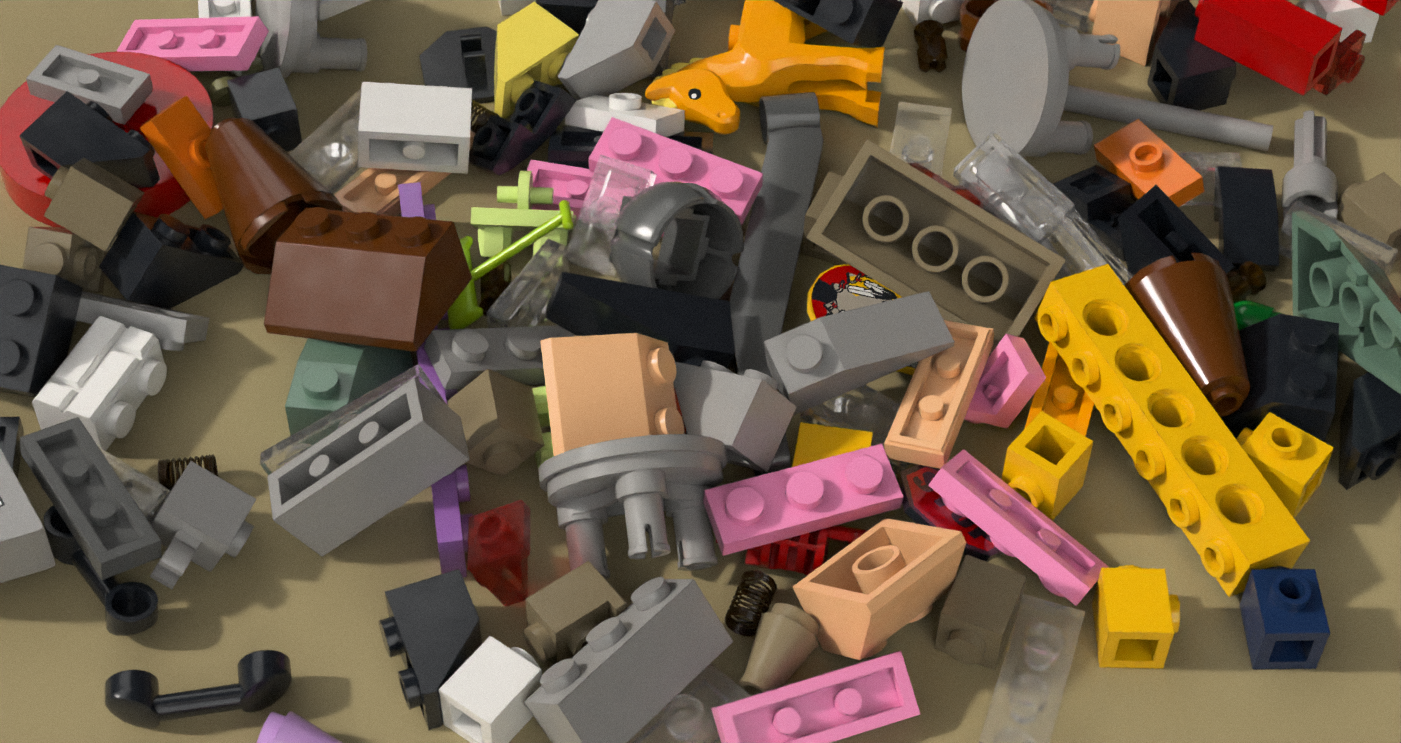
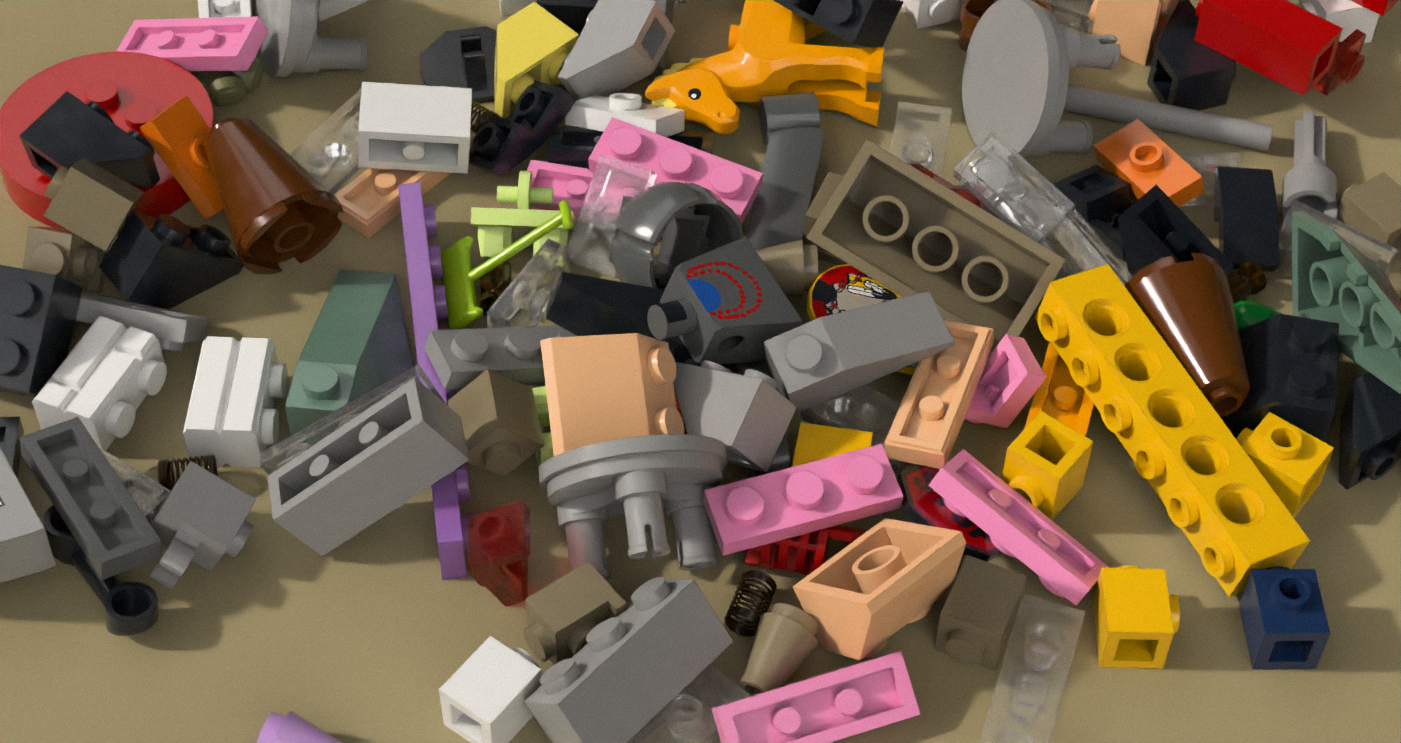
light grey plate [26,45,153,125] -> none
black bar [105,650,292,728] -> none
black brick [227,67,303,152] -> none
reddish brown slope [264,207,472,352] -> none
black slope [379,569,482,730] -> none
dark brown piece [913,20,948,73] -> none
none -> white brick [183,336,288,468]
none -> dark grey torso [647,238,803,364]
none -> dark tan cone [755,239,818,297]

